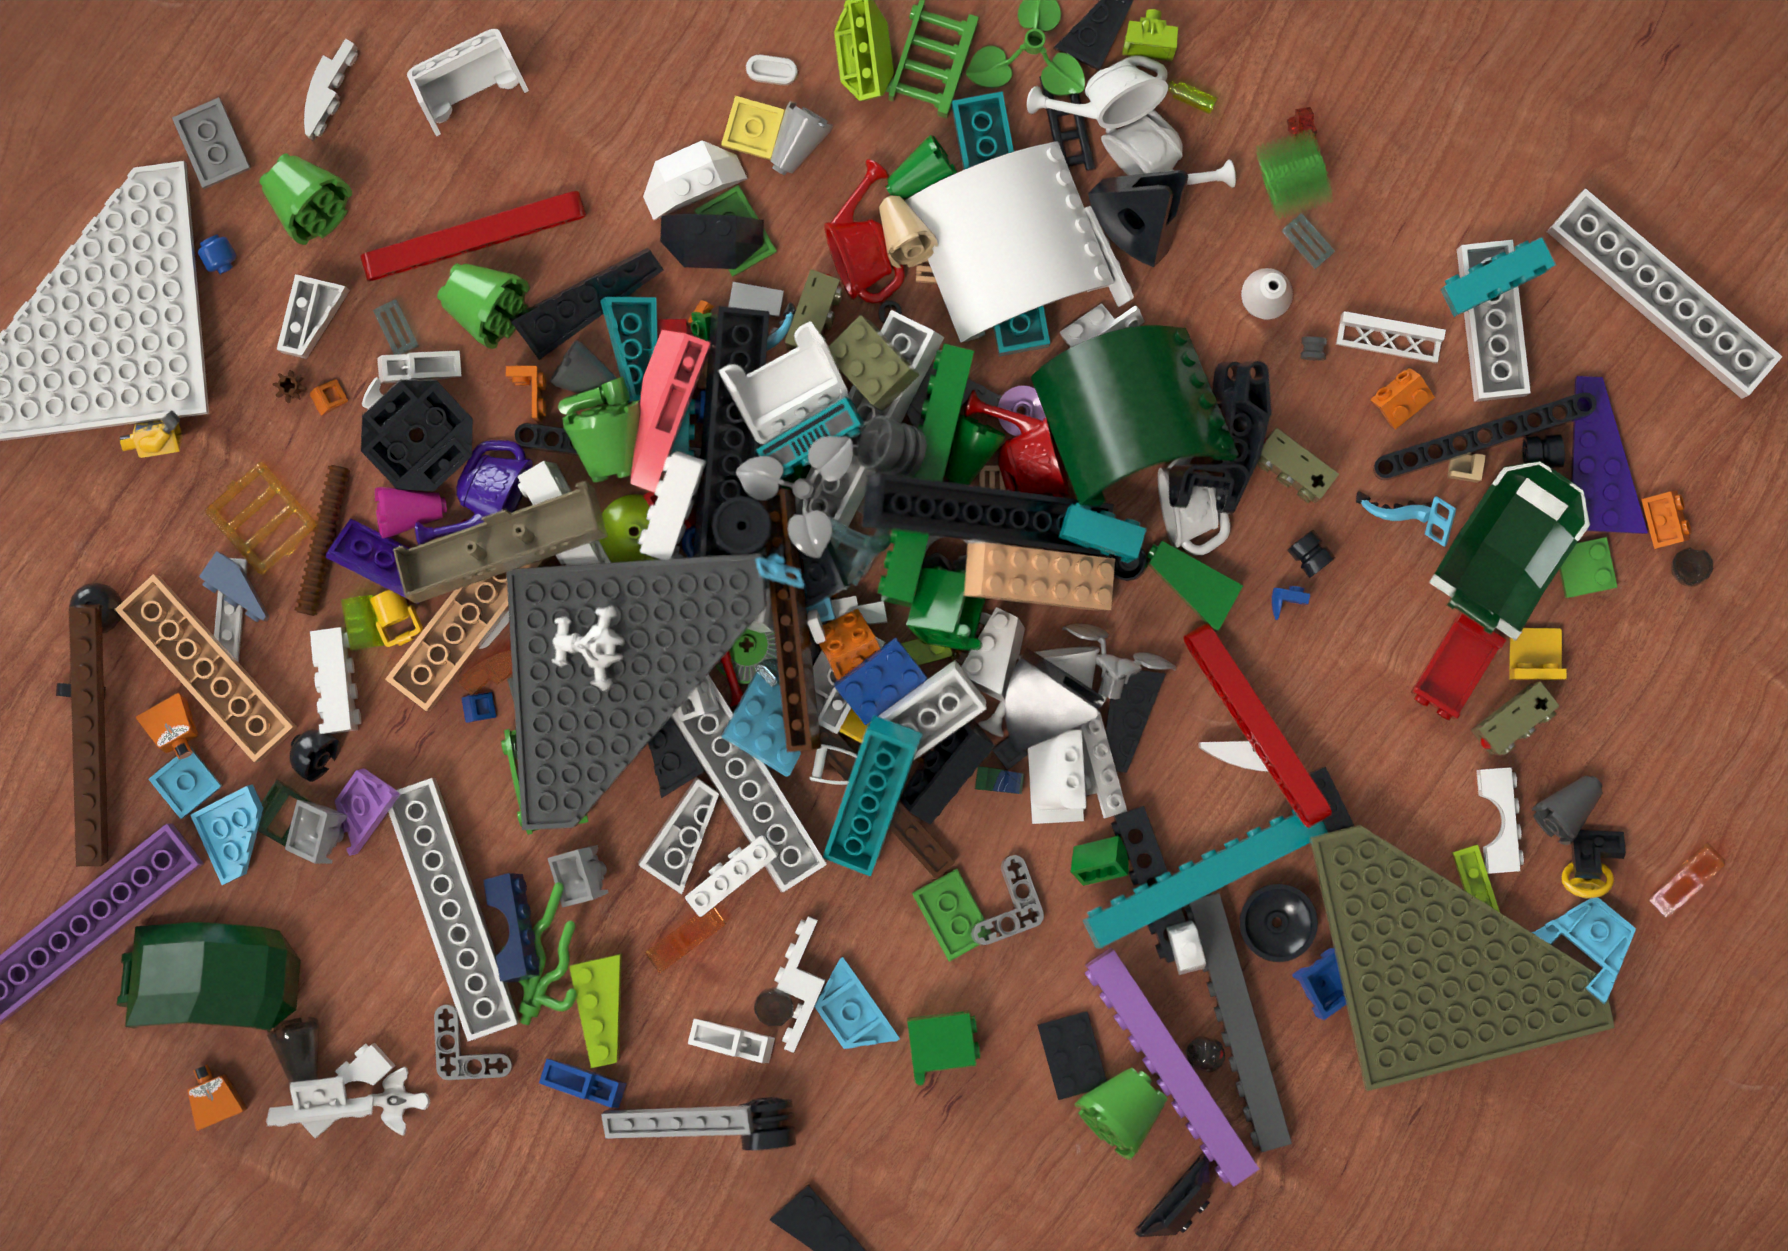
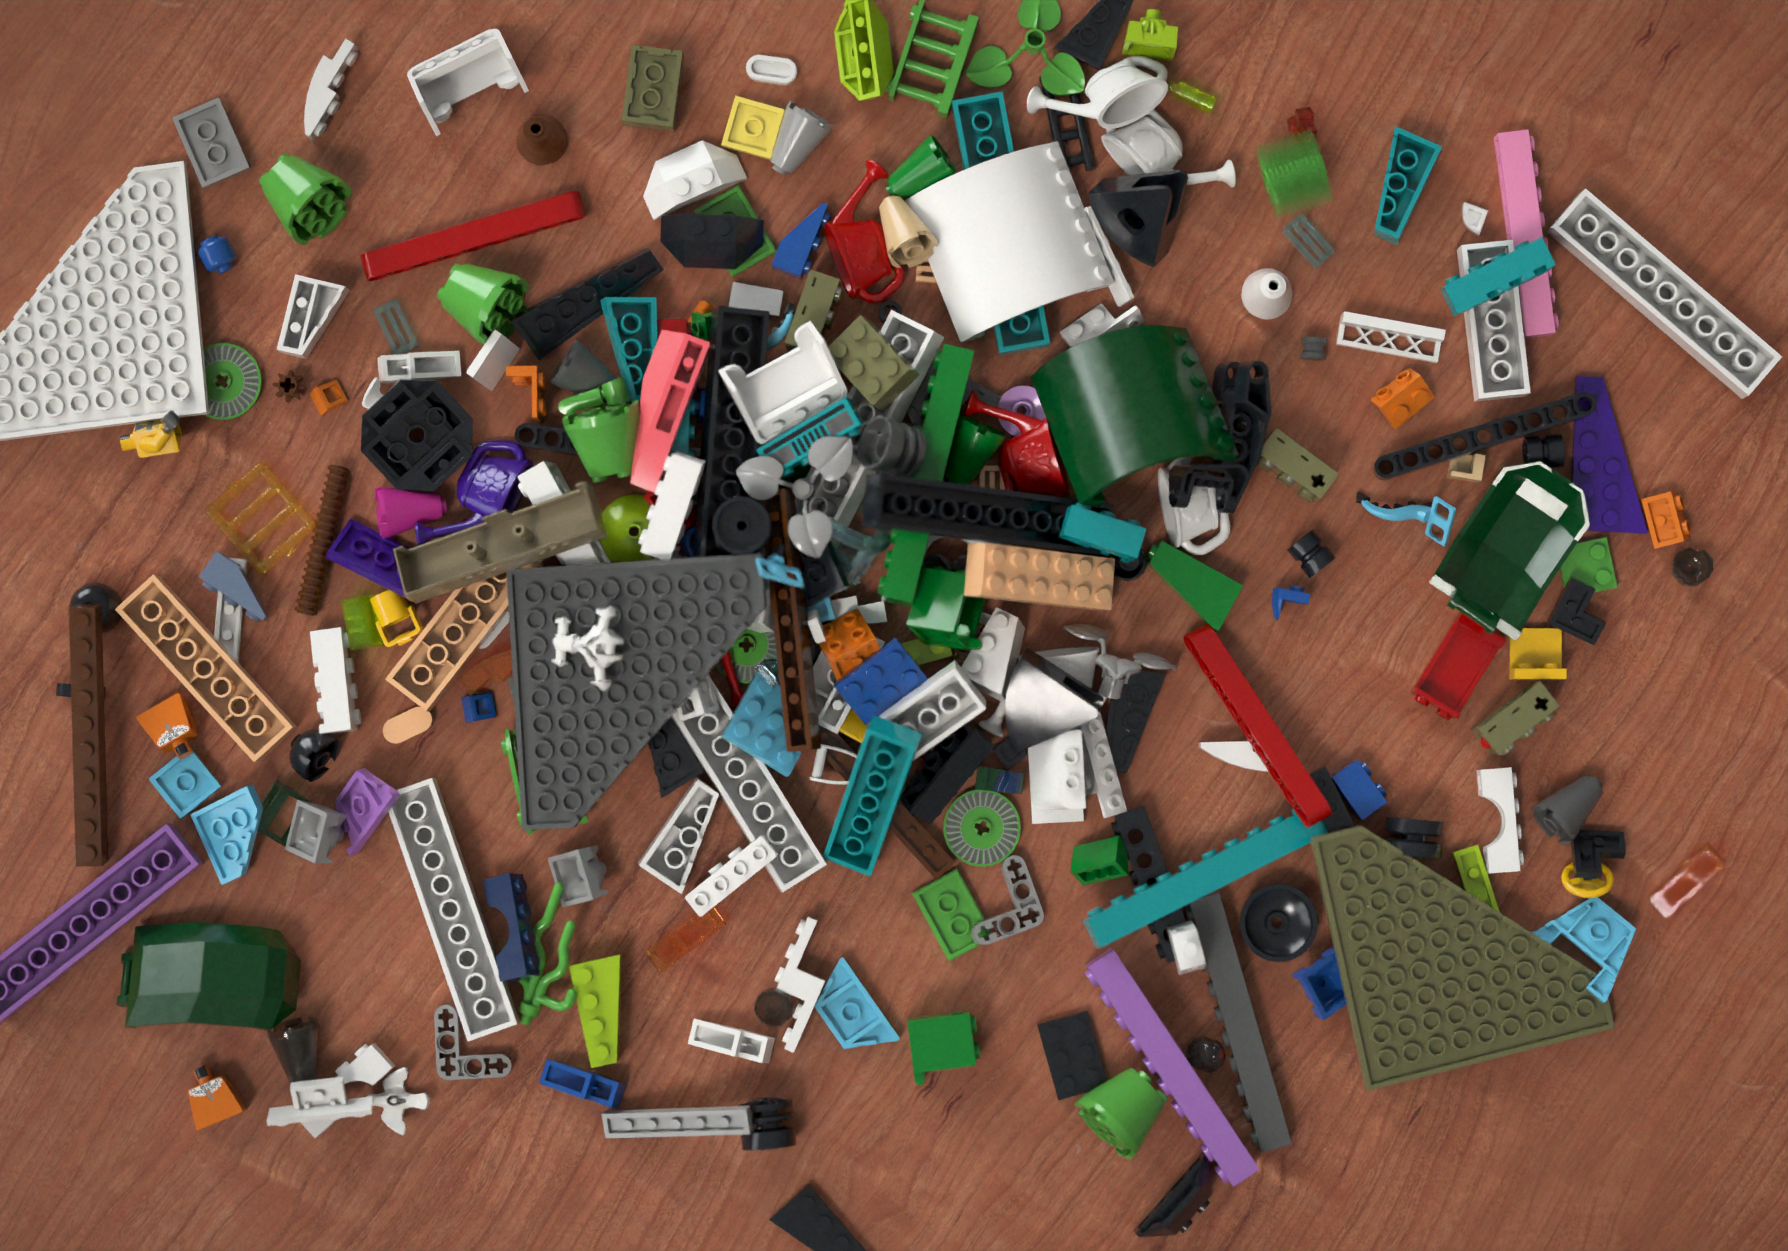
none -> piece [203,343,262,420]
none -> light nougat tile [383,707,433,744]
none -> white tile [466,330,520,391]
none -> reddish brown cone [516,114,567,166]
none -> olive piece [621,44,684,133]
none -> blue slope [771,203,831,280]
none -> piece [943,790,1021,867]
none -> blue brick [1331,760,1387,820]
none -> teal wedge [1374,126,1442,246]
none -> black wheel [1385,817,1444,859]
none -> white tile [1461,202,1488,236]
none -> bright pink brick [1494,129,1559,339]
none -> black plate [1547,577,1606,645]

